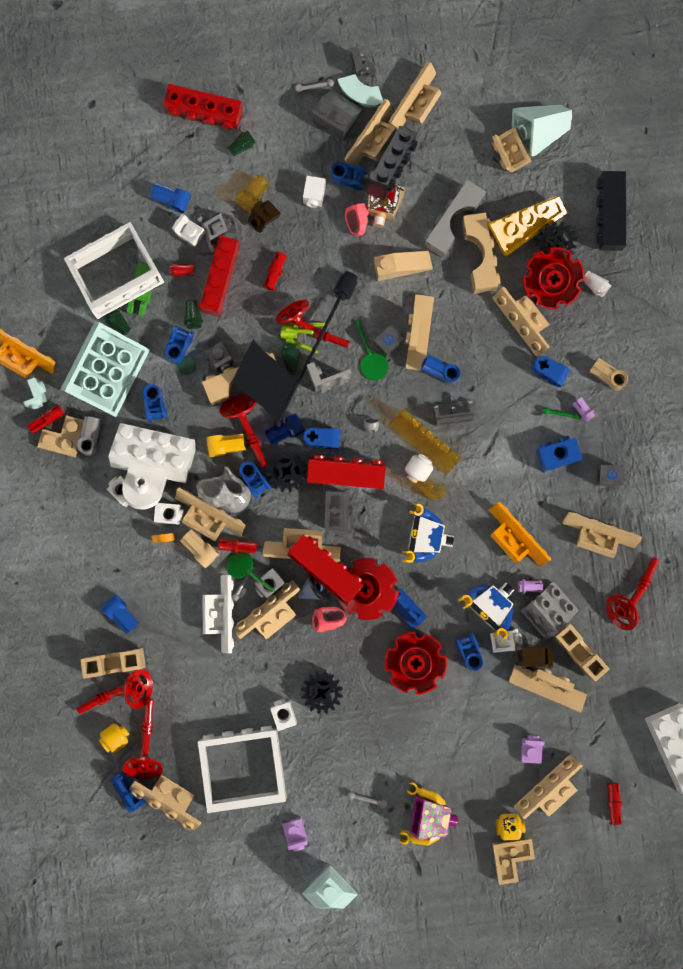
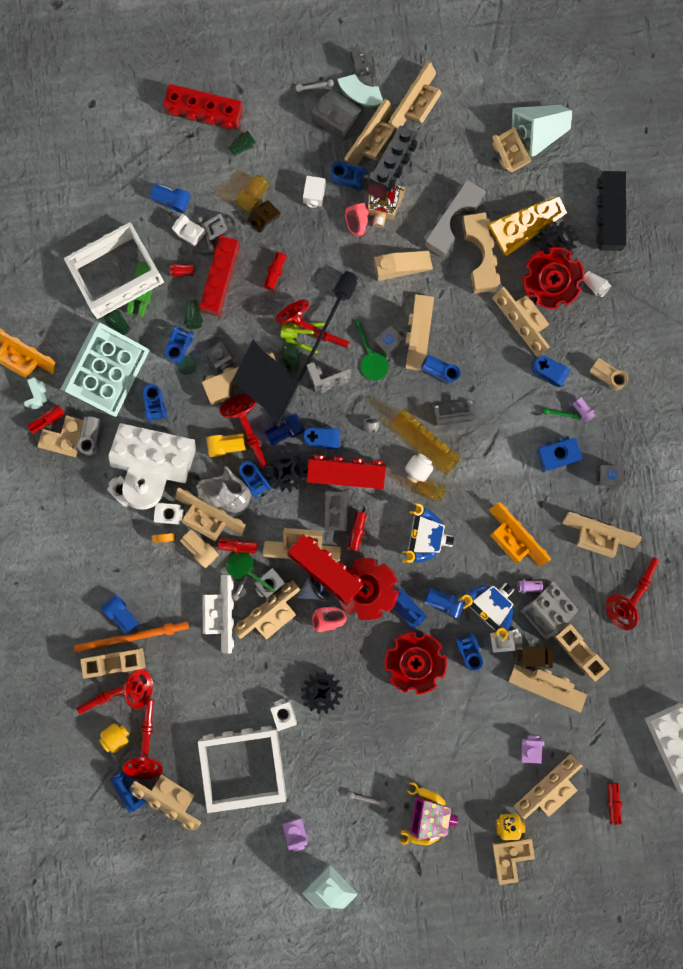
none -> orange bar [74,621,189,653]
none -> red pin [347,511,367,551]
none -> blue piece [424,588,465,618]

